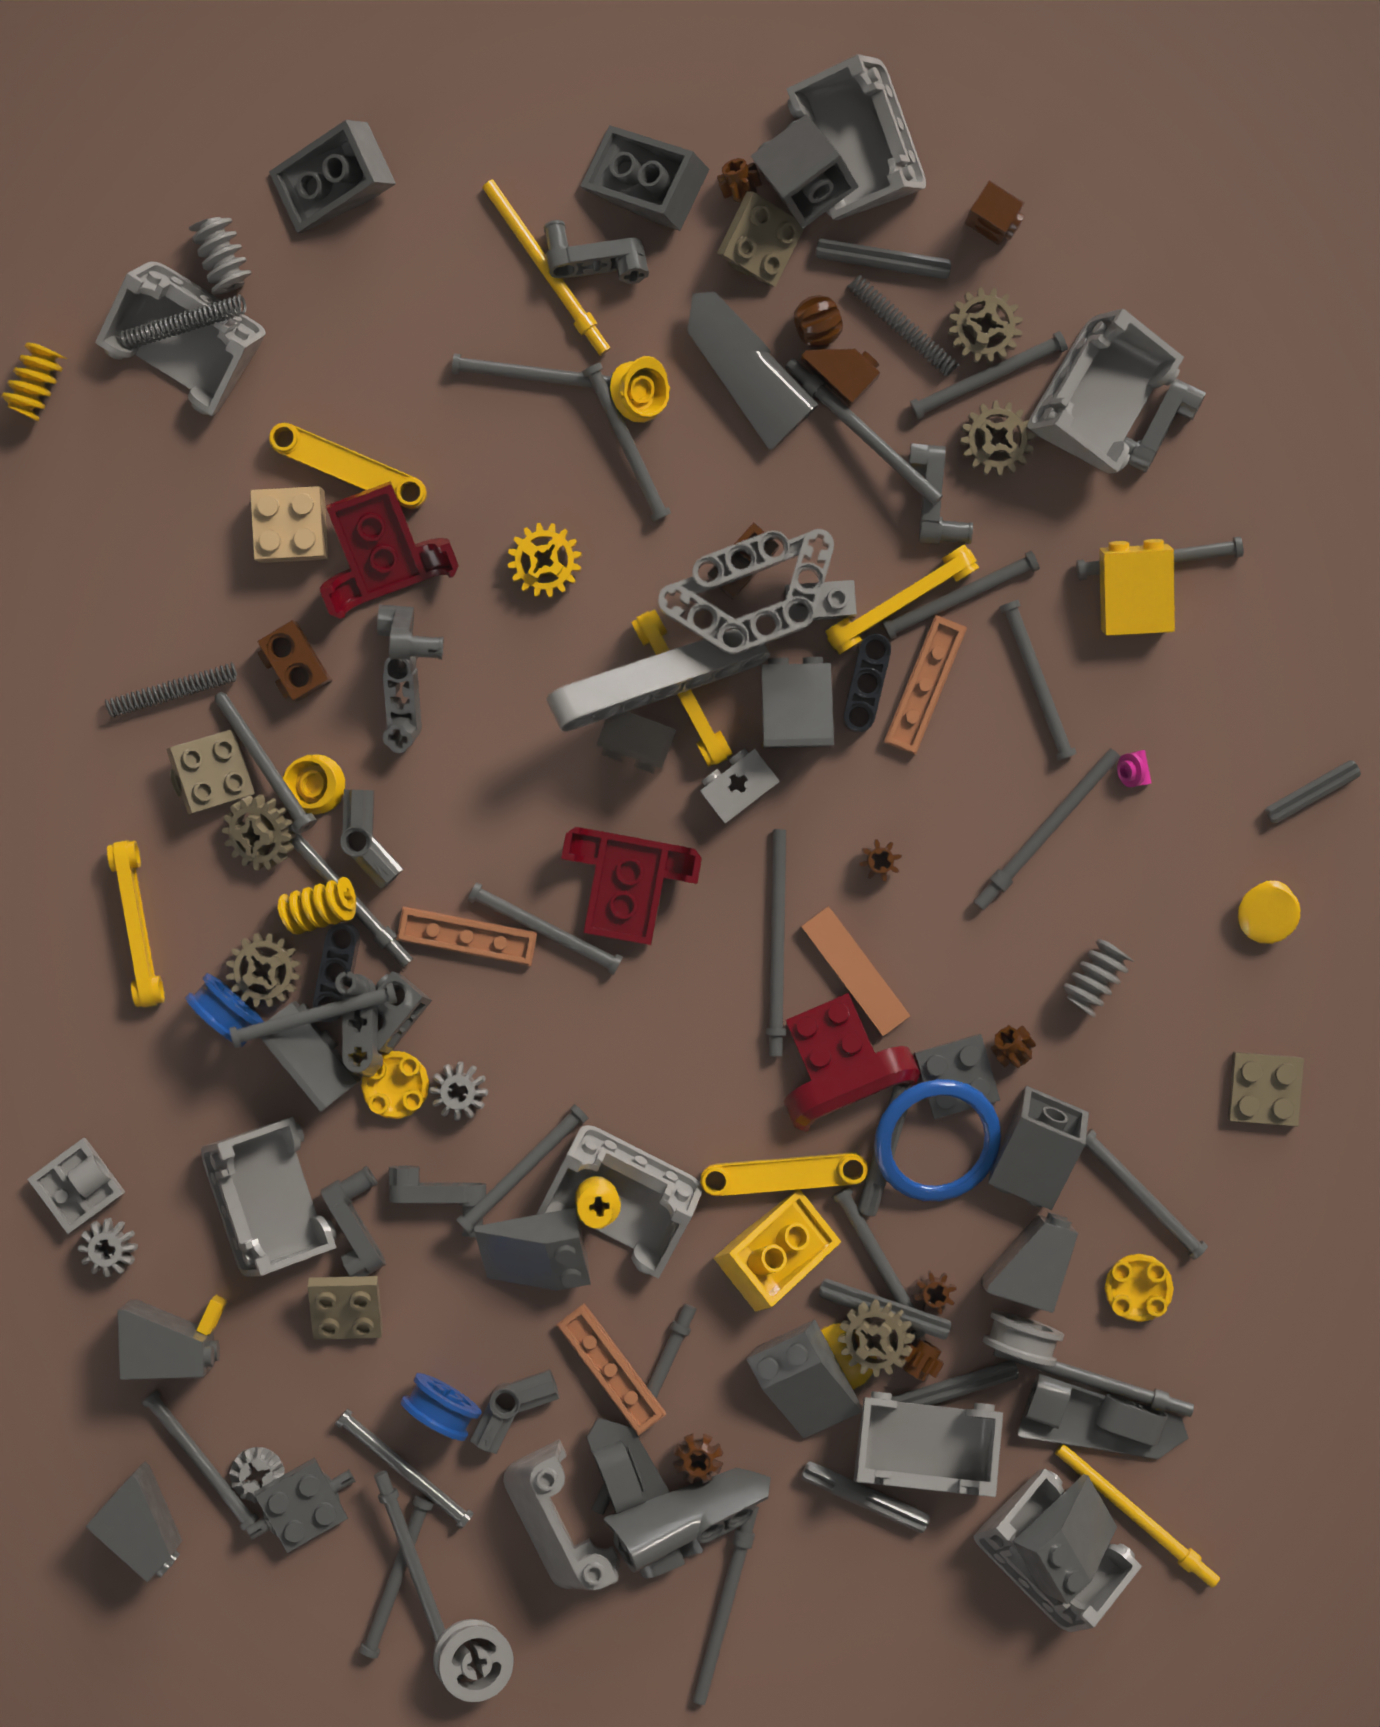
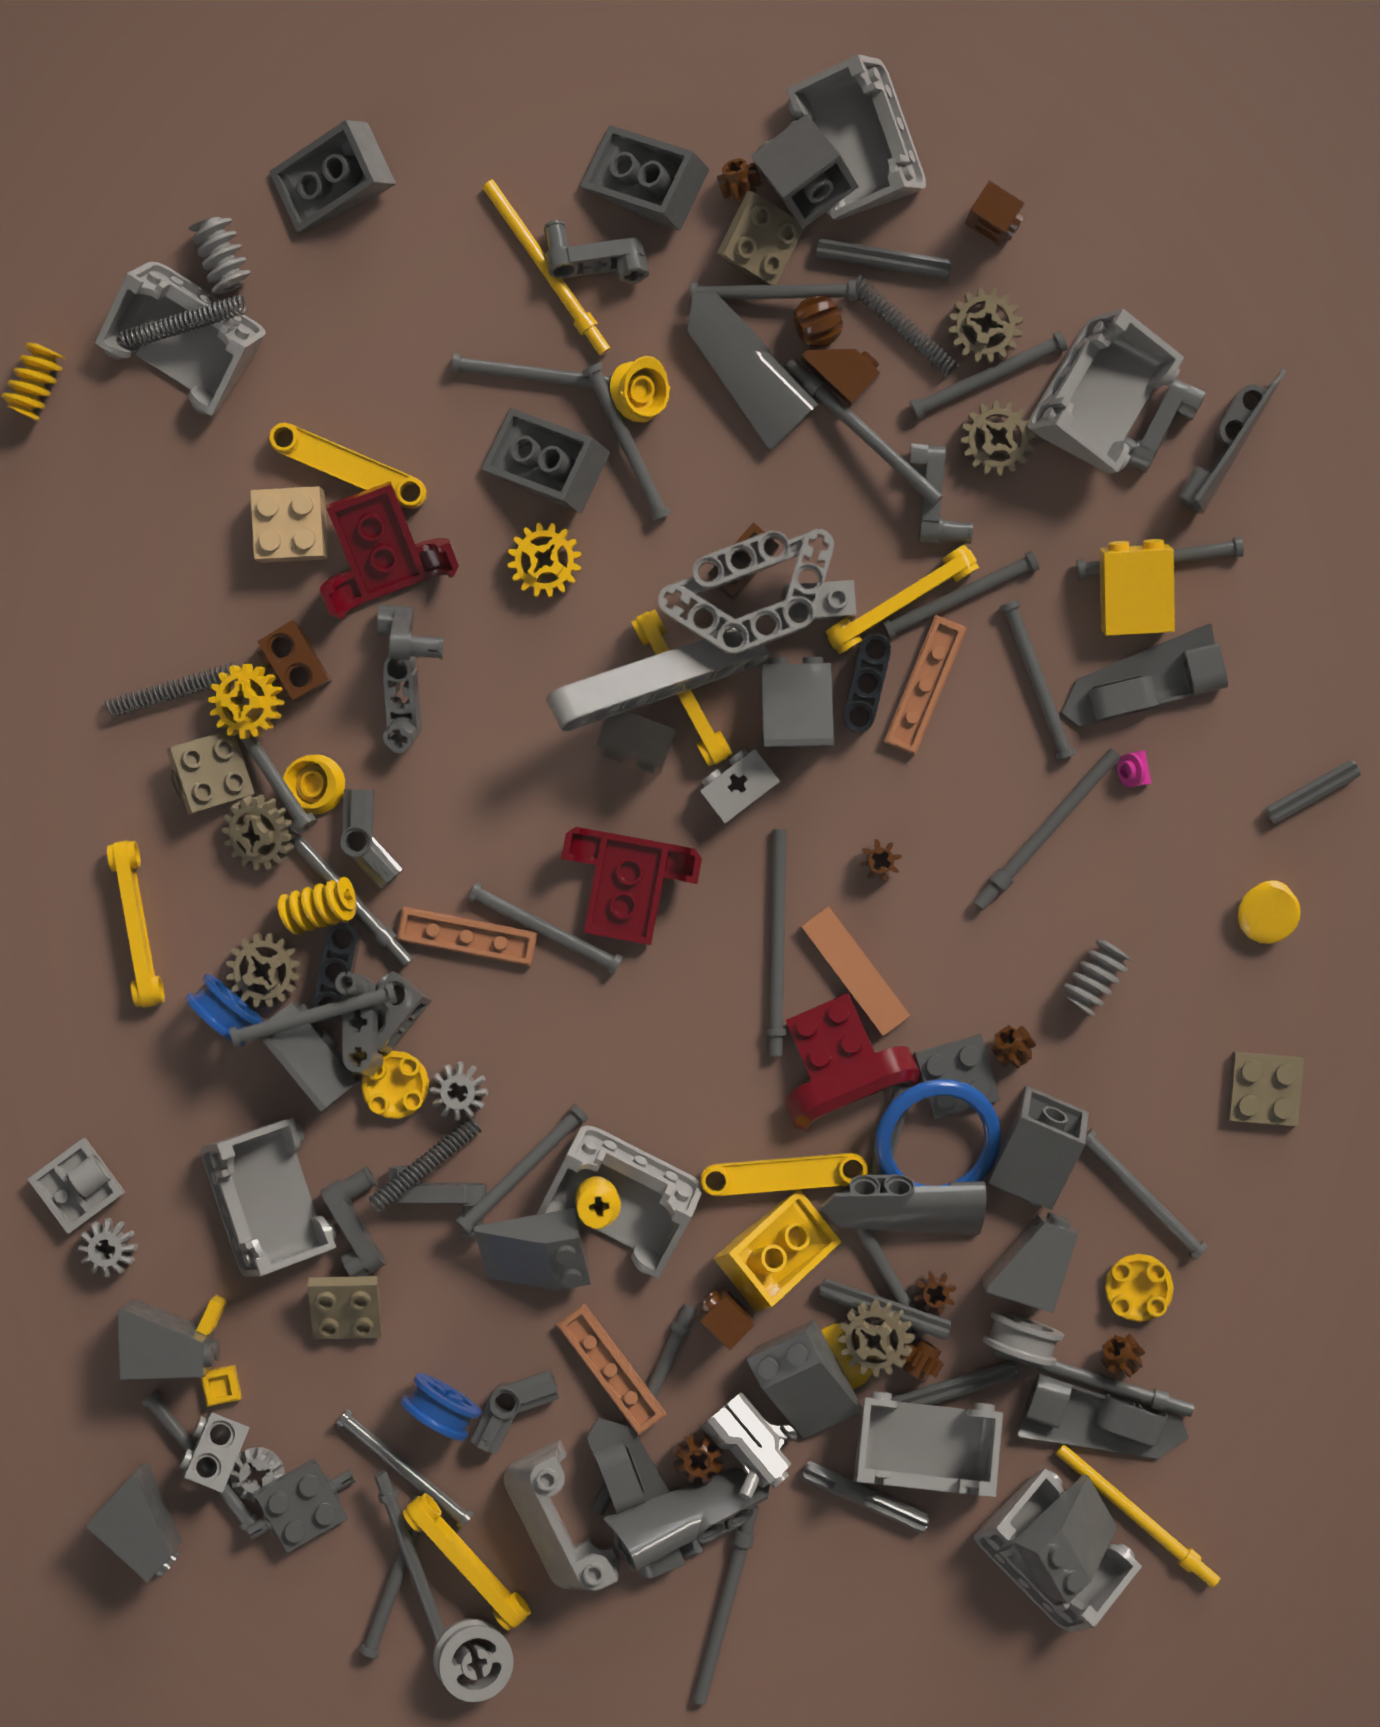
none -> light grey brick [179,1412,250,1493]
none -> yellow tile [201,1364,242,1407]
none -> yellow gear [208,664,284,739]
none -> dark grey piece [369,1118,482,1214]
none -> yellow piece [403,1493,531,1631]
none -> dark grey slope [482,408,610,514]
none -> dark grey bar [690,280,857,303]
none -> reddish brown brick [700,1287,754,1350]
none -> light grey piece [701,1392,797,1500]
none -> dark grey panel [820,1175,986,1235]
none -> dark grey panel [1062,624,1228,727]
none -> reddish brown gear [1100,1334,1146,1378]
none -> dark grey panel [1176,368,1286,514]

